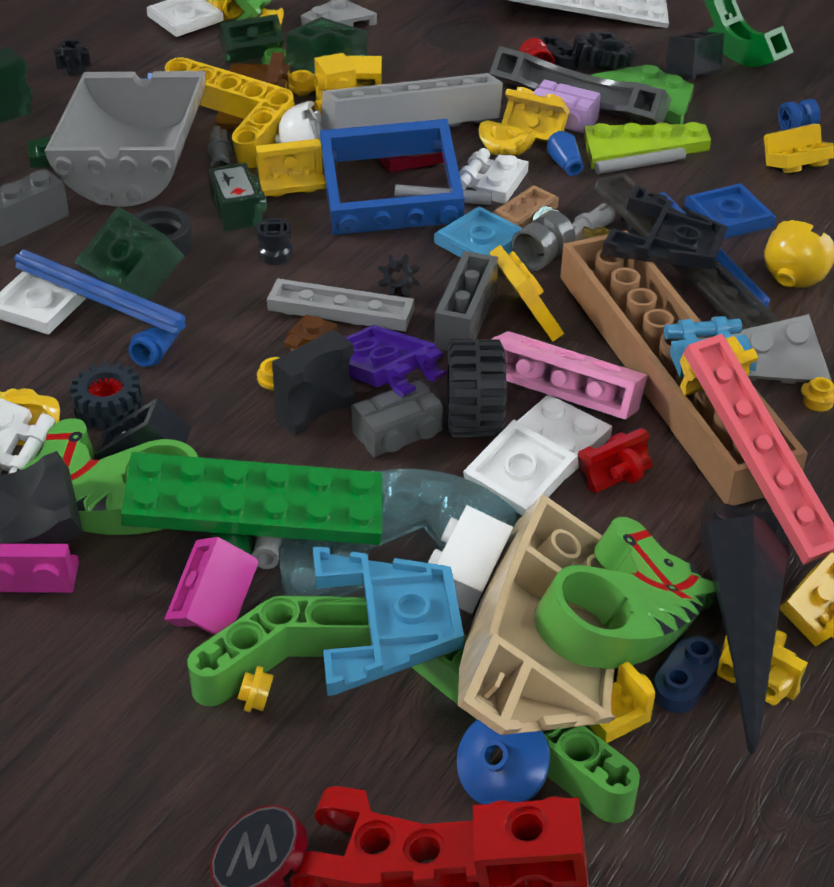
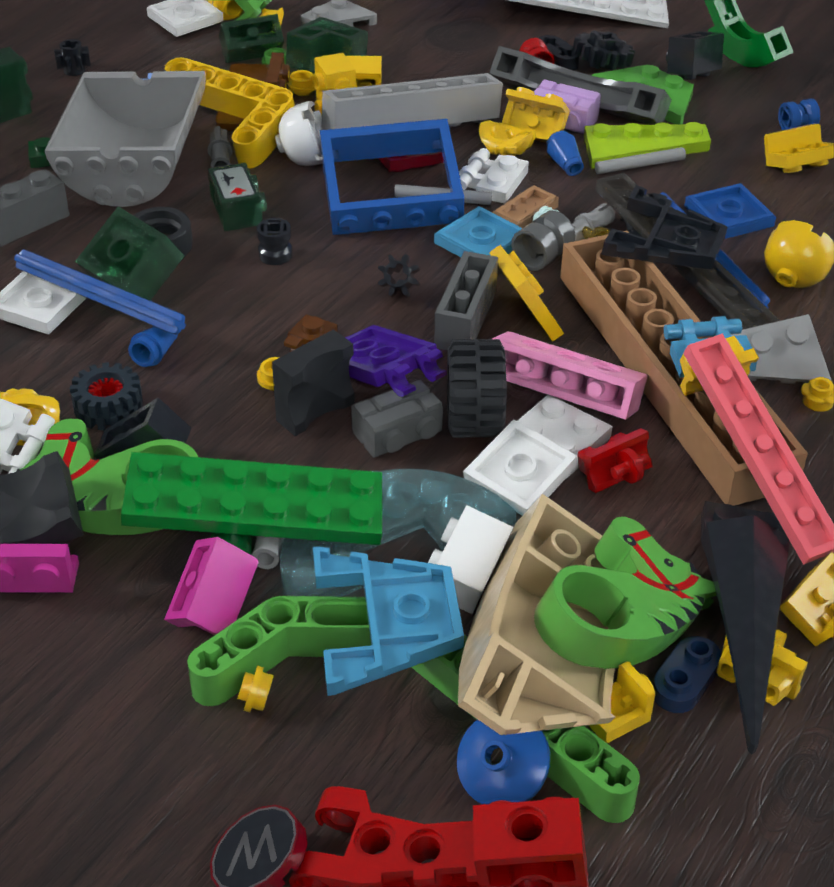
yellow bracket [255,138,326,197] -> none
light grey plate [267,278,414,332] -> none

